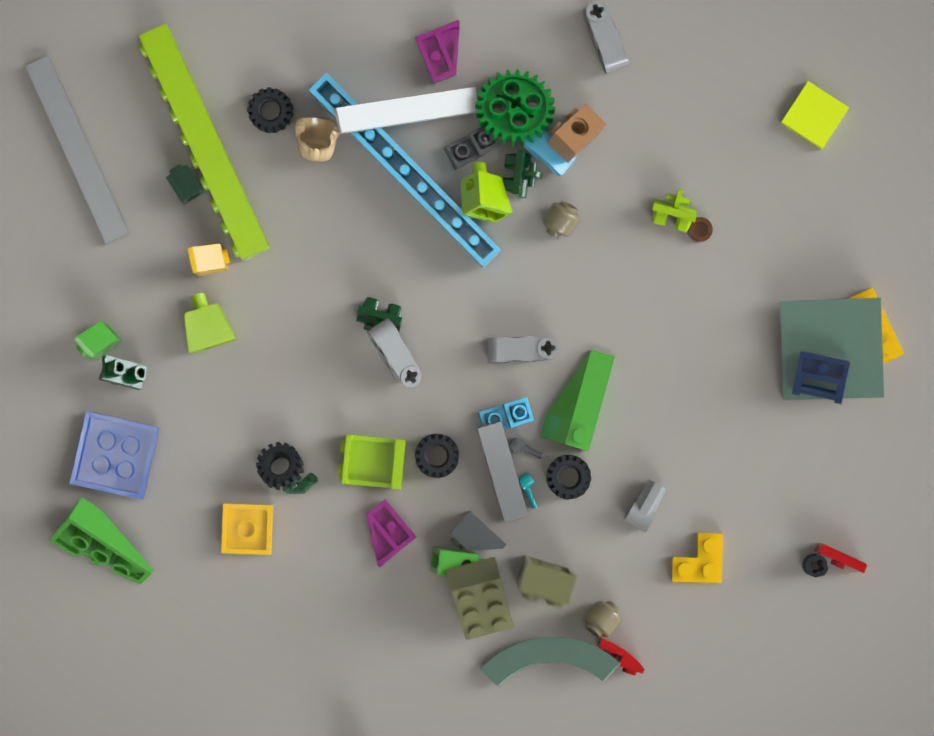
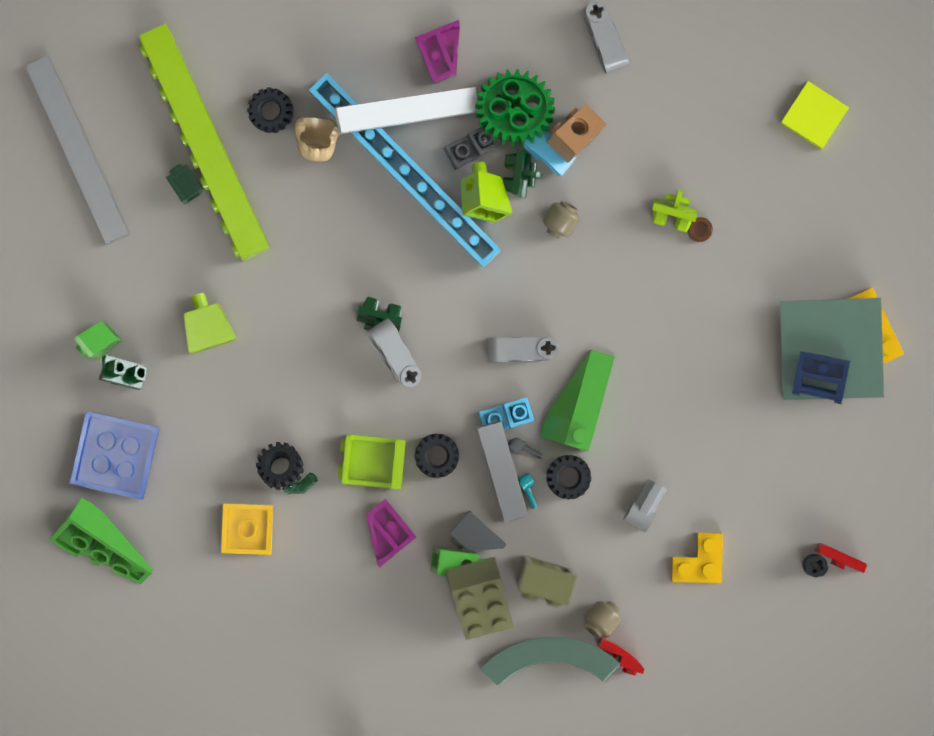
yellow slope [187,244,231,277] -> none

